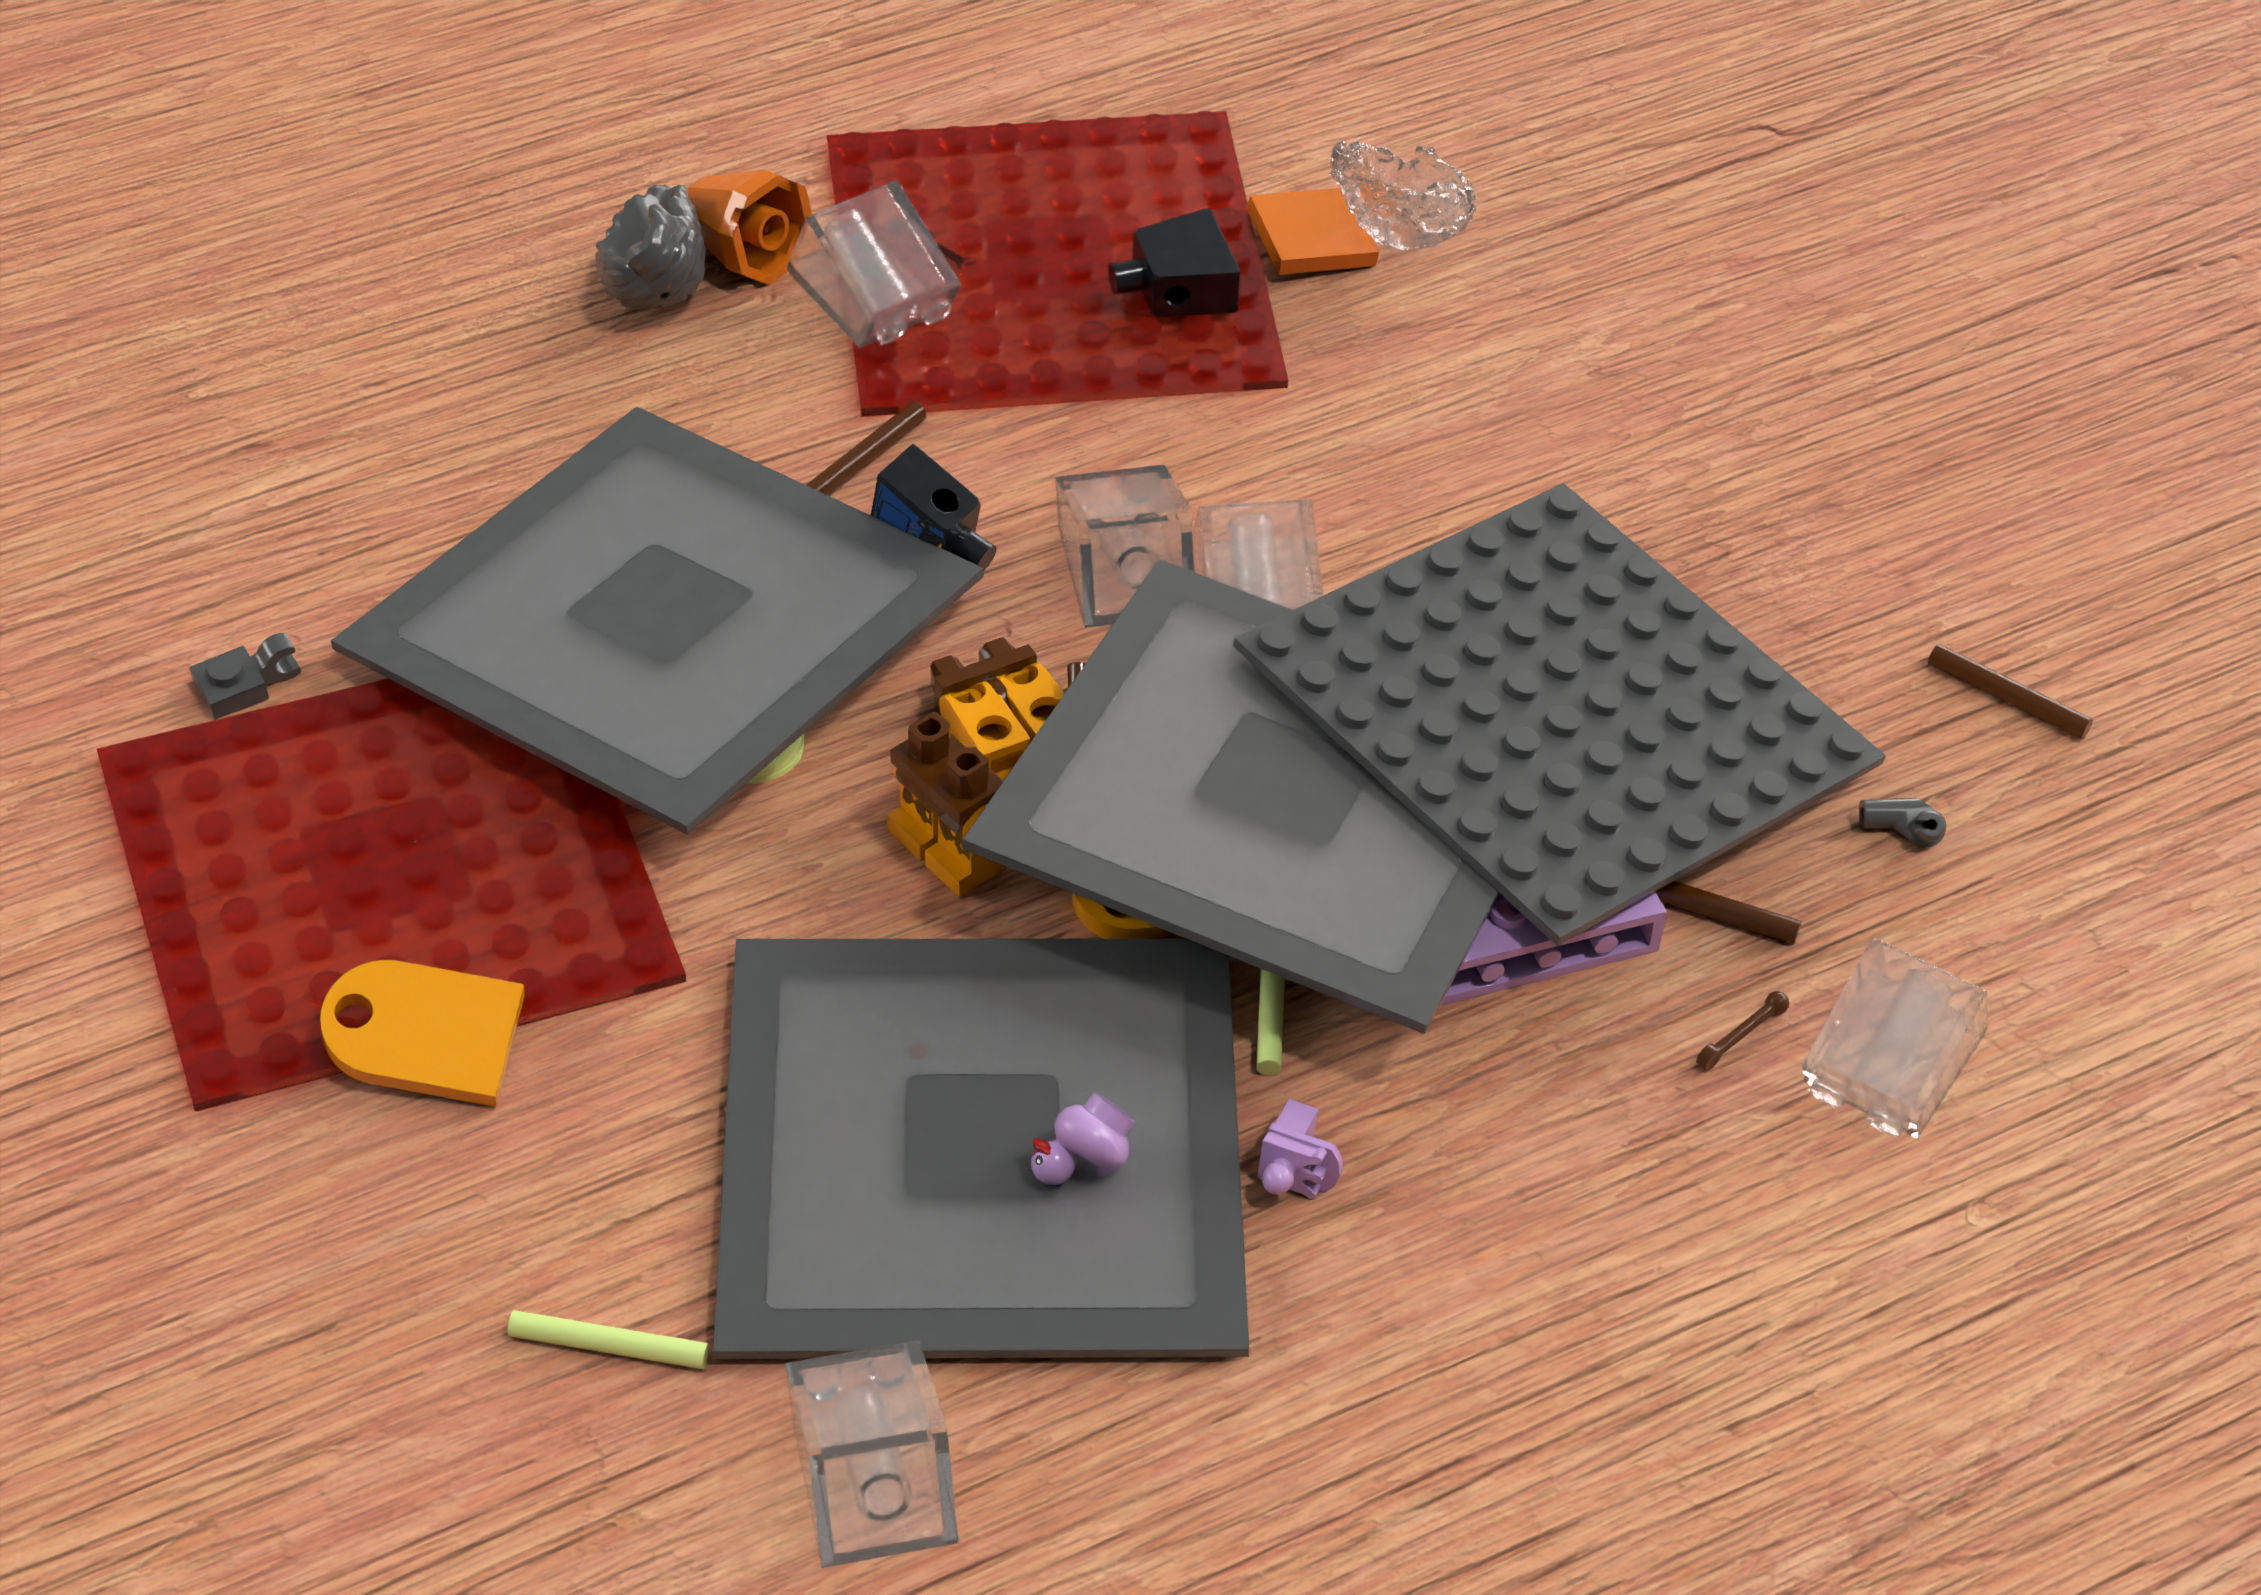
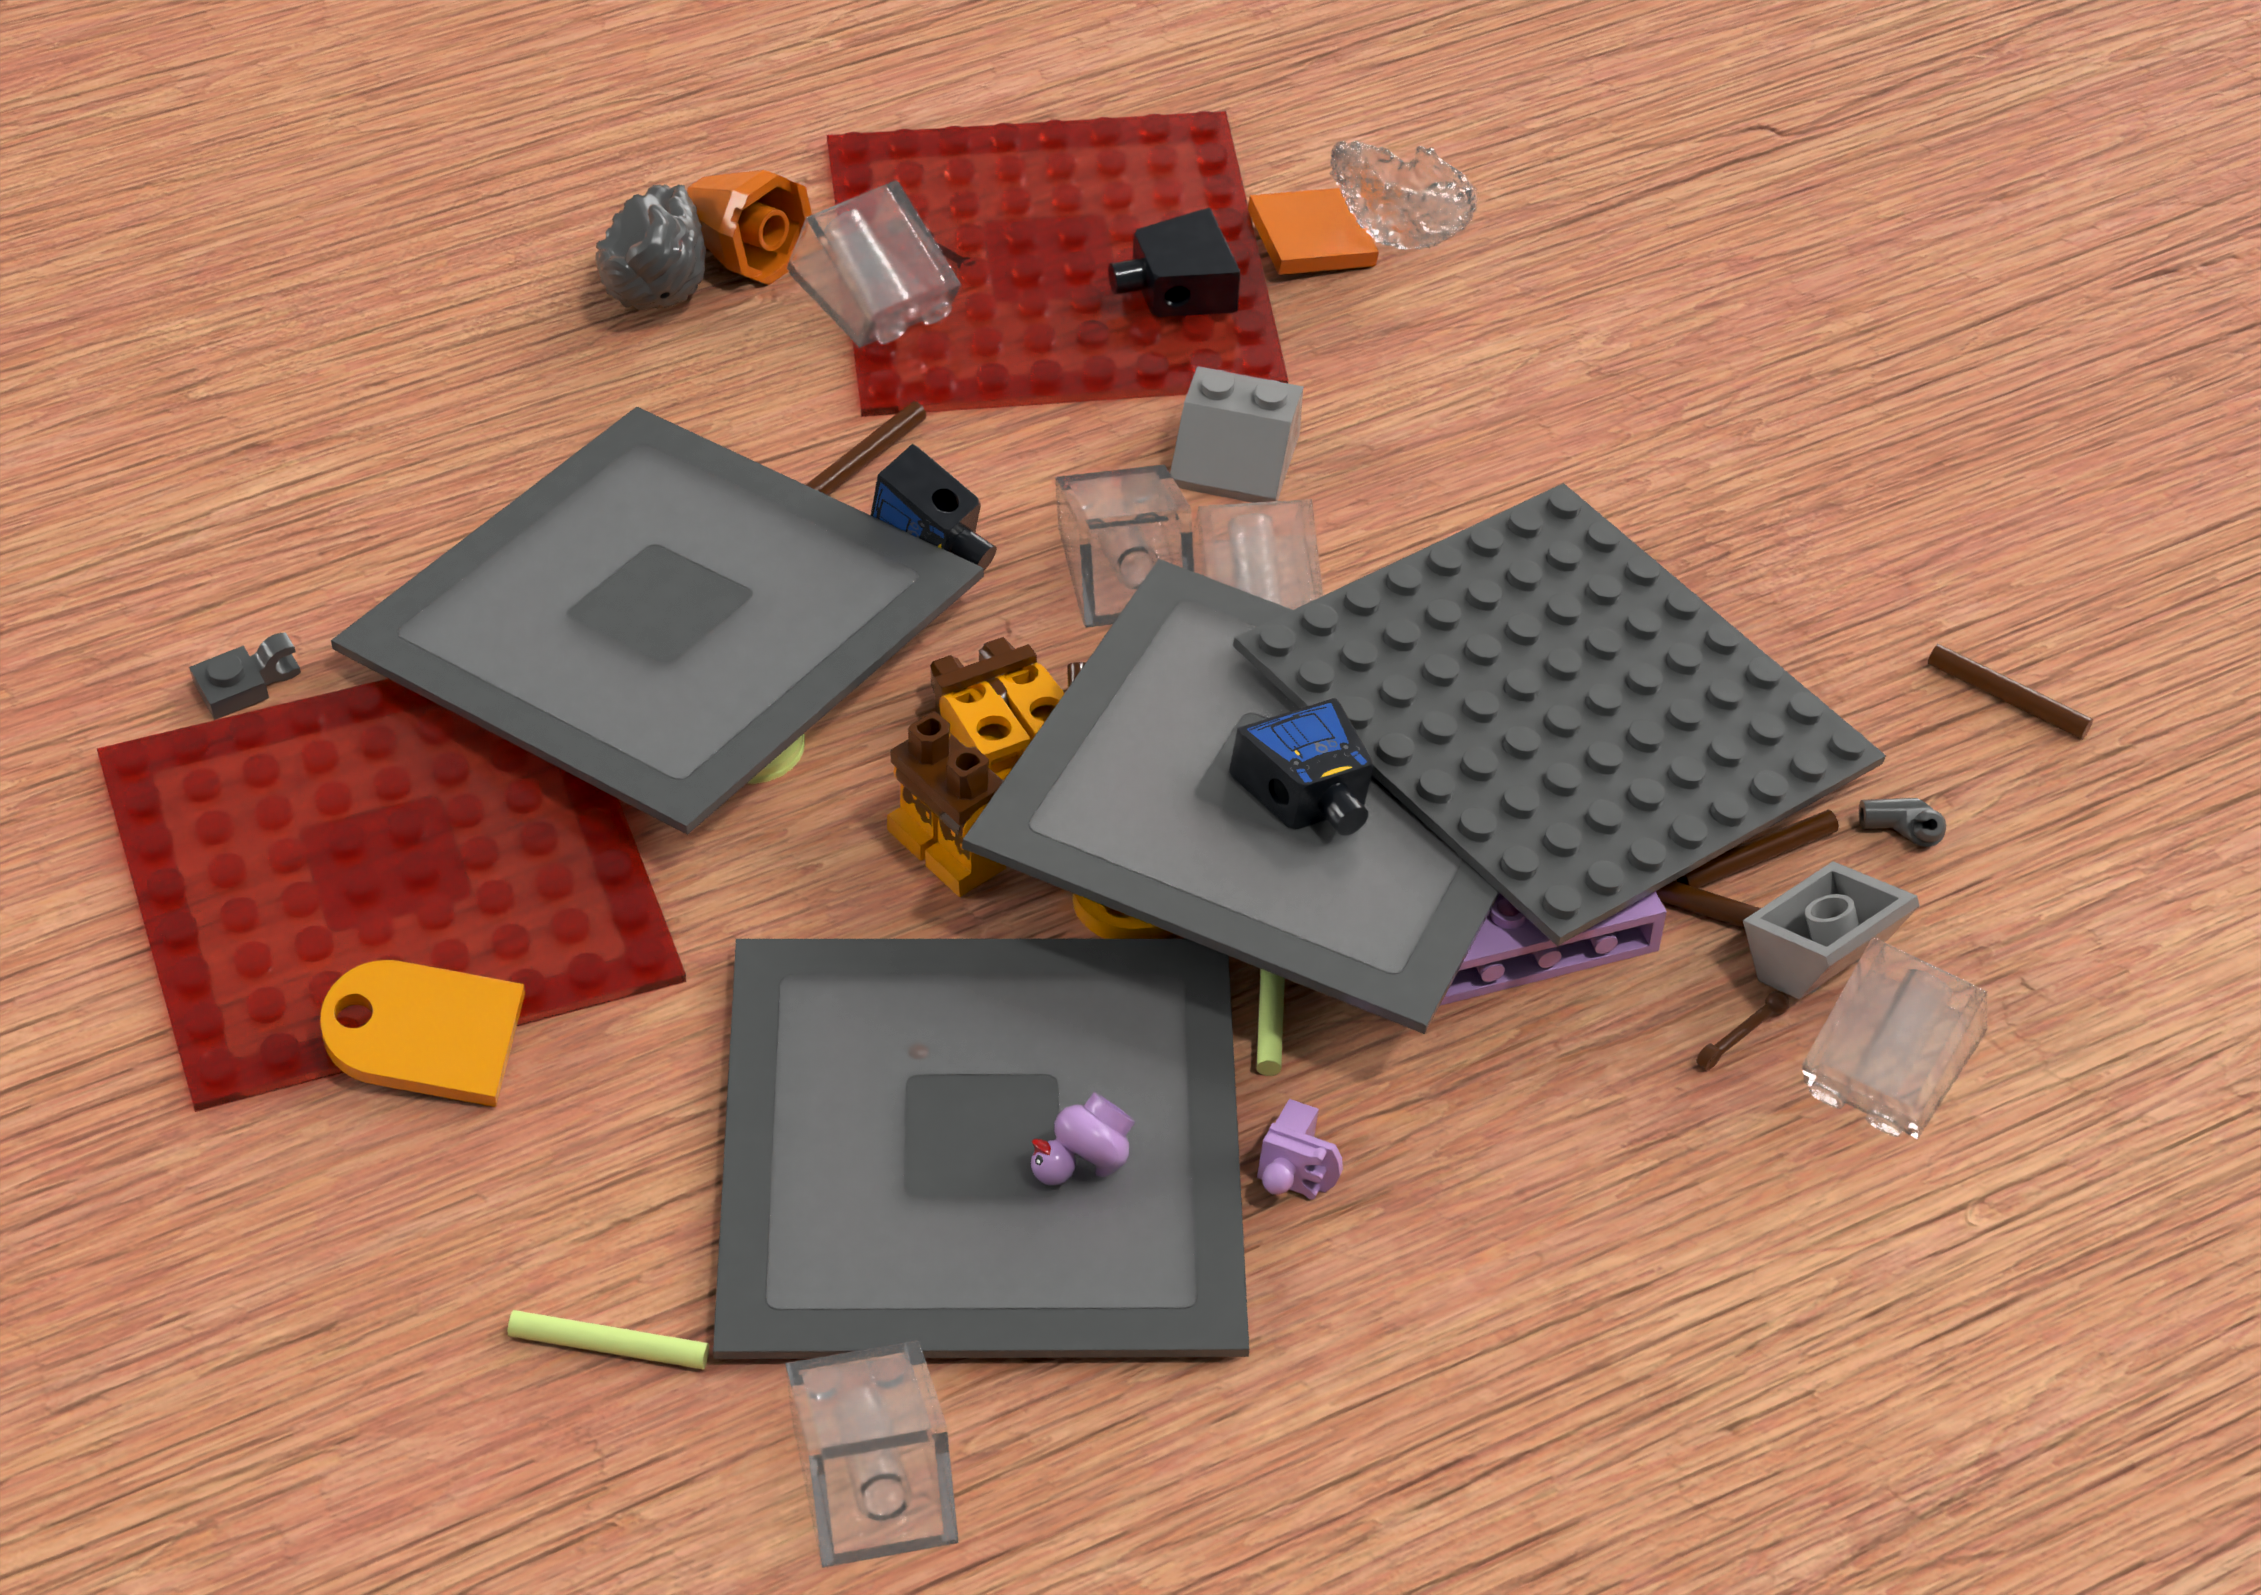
none -> light grey slope [1169,366,1303,507]
none -> torso [1229,698,1373,836]
none -> reddish brown bar [1677,810,1839,888]
none -> light grey slope [1743,861,1920,999]

